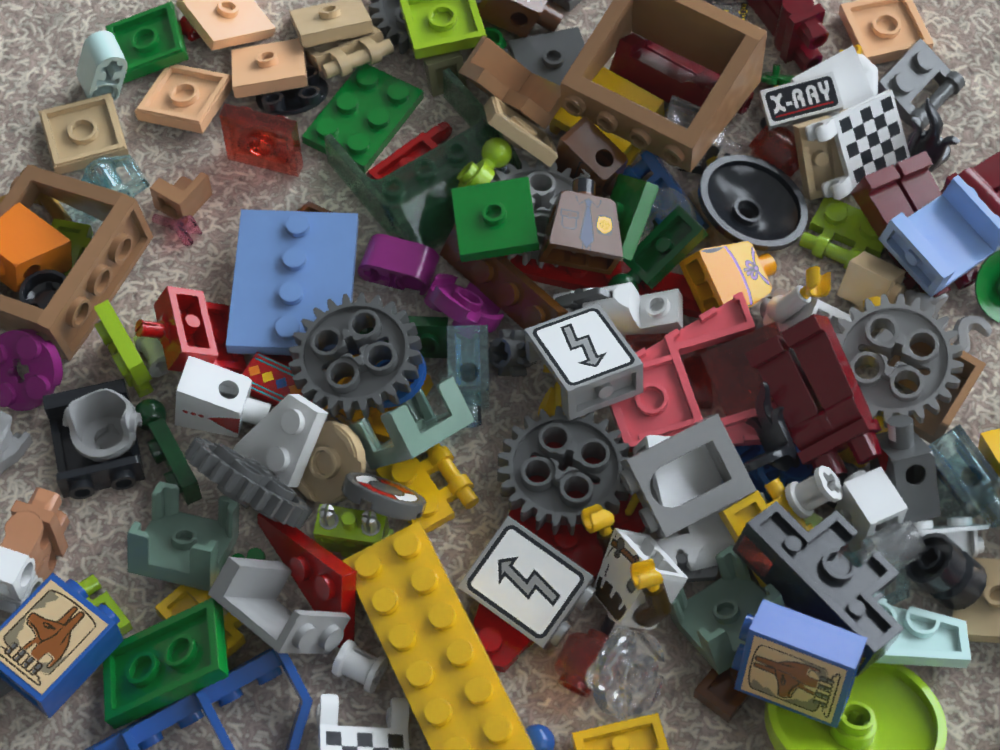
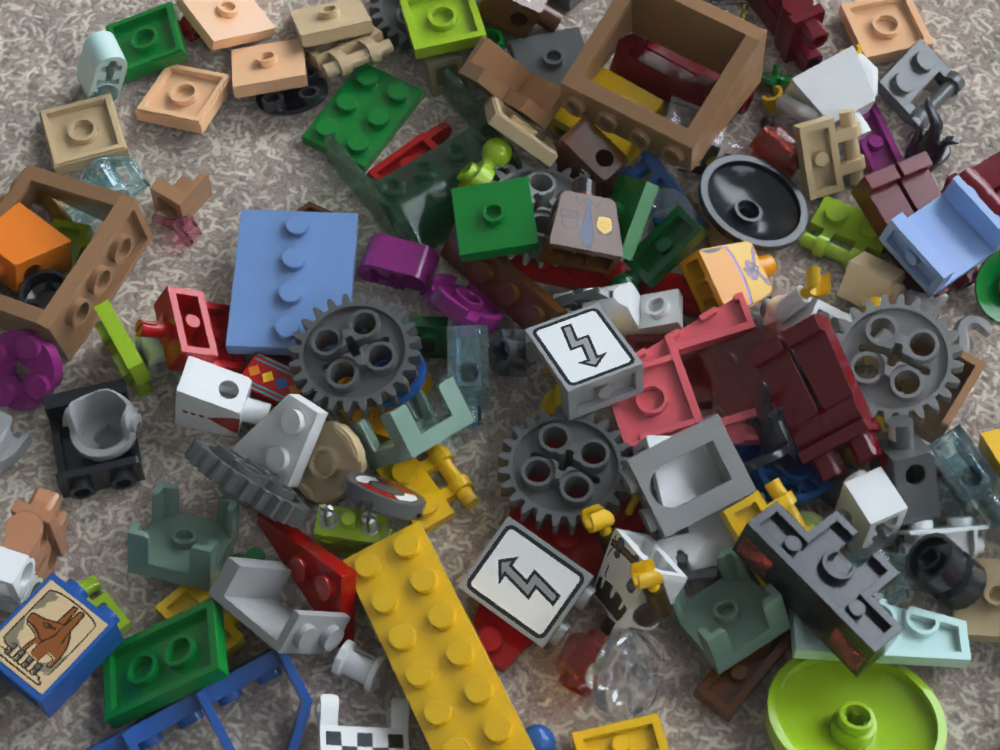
dark green plate [135,399,202,506] -> none
clear red plate [219,104,303,177] -> none
brick [732,599,868,729] -> none
tile [759,71,844,130] -> none
white bush [785,465,843,519] -> none
white flag [805,90,910,199] -> none
clear brick [857,520,926,570] -> none

